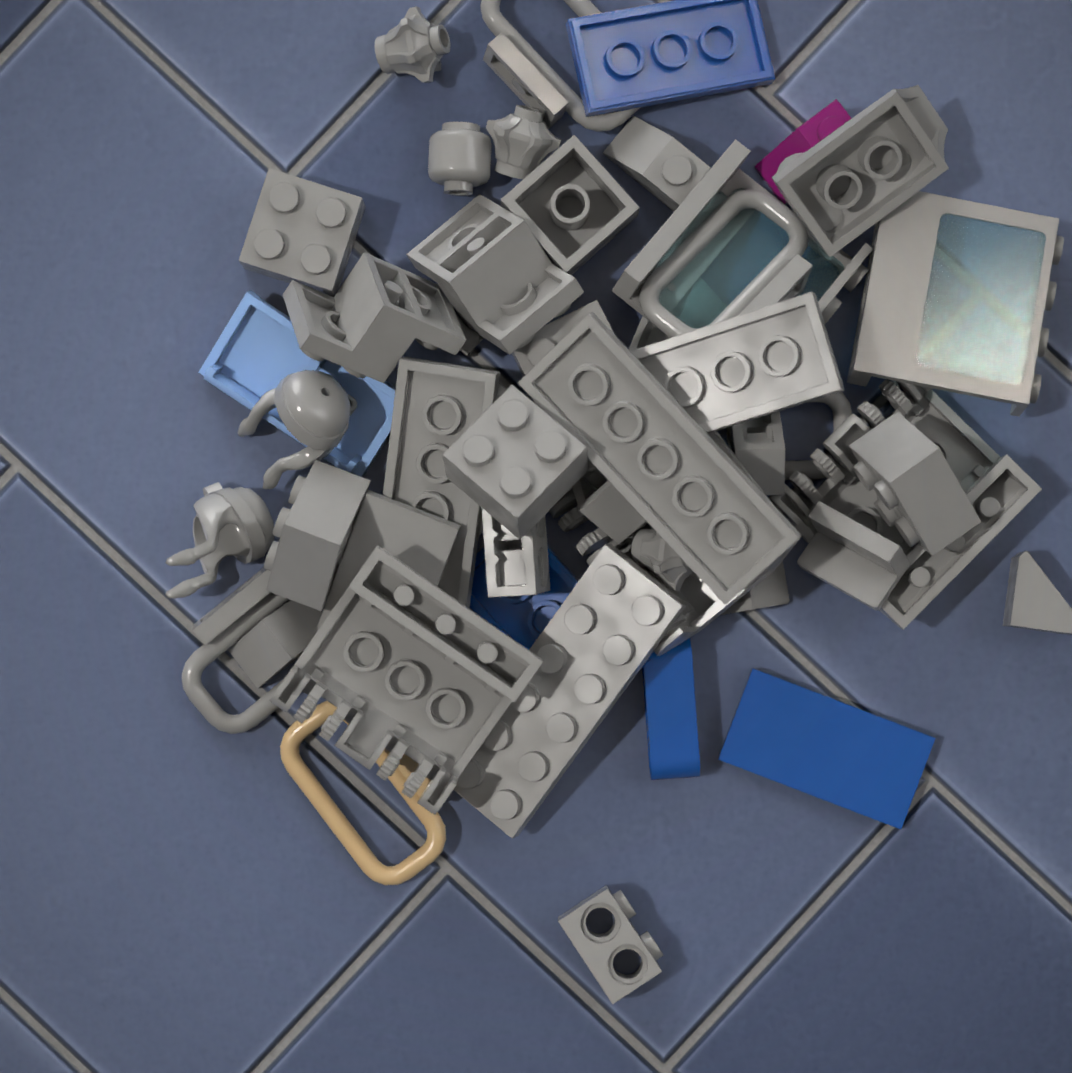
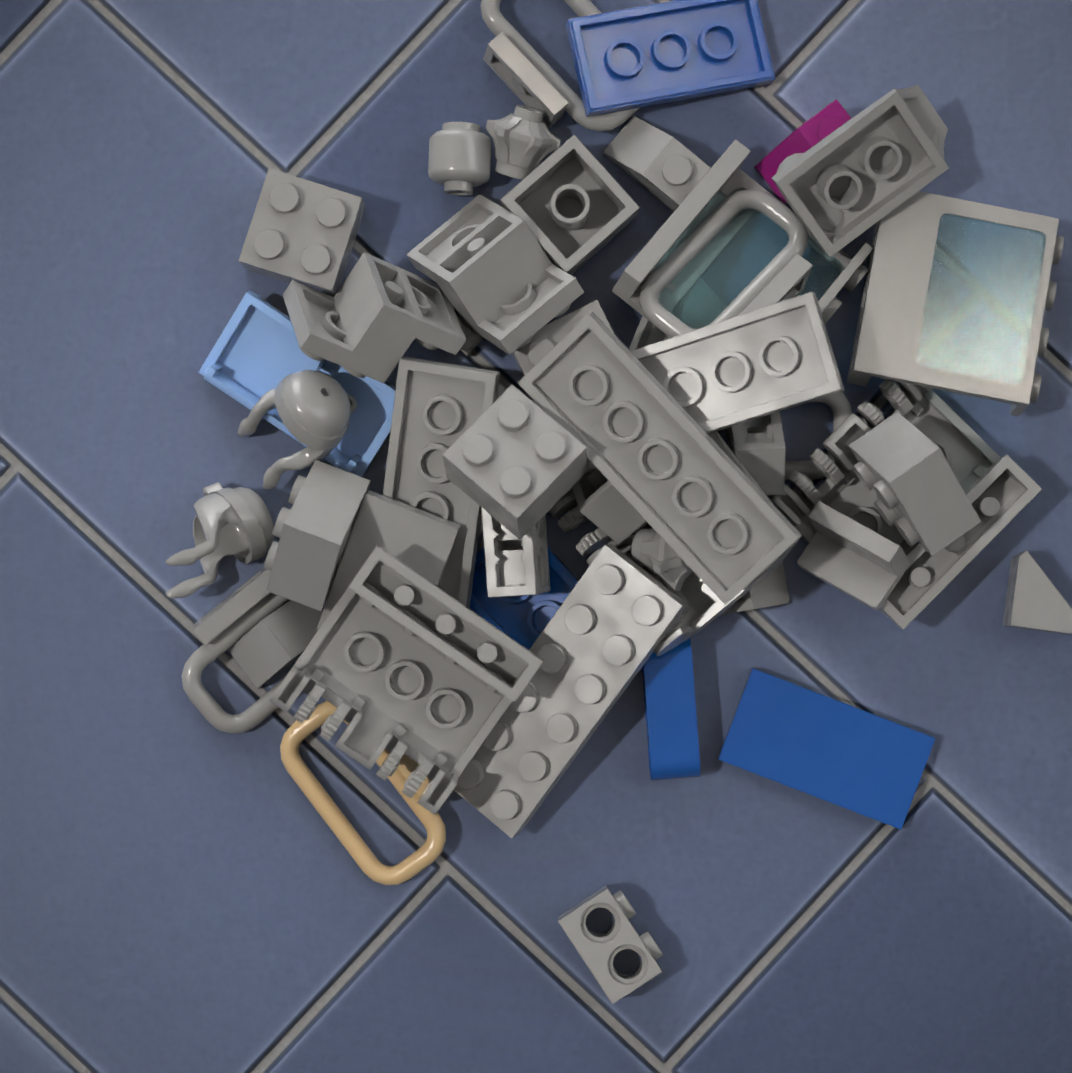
light grey rock [375,6,451,84] -> none

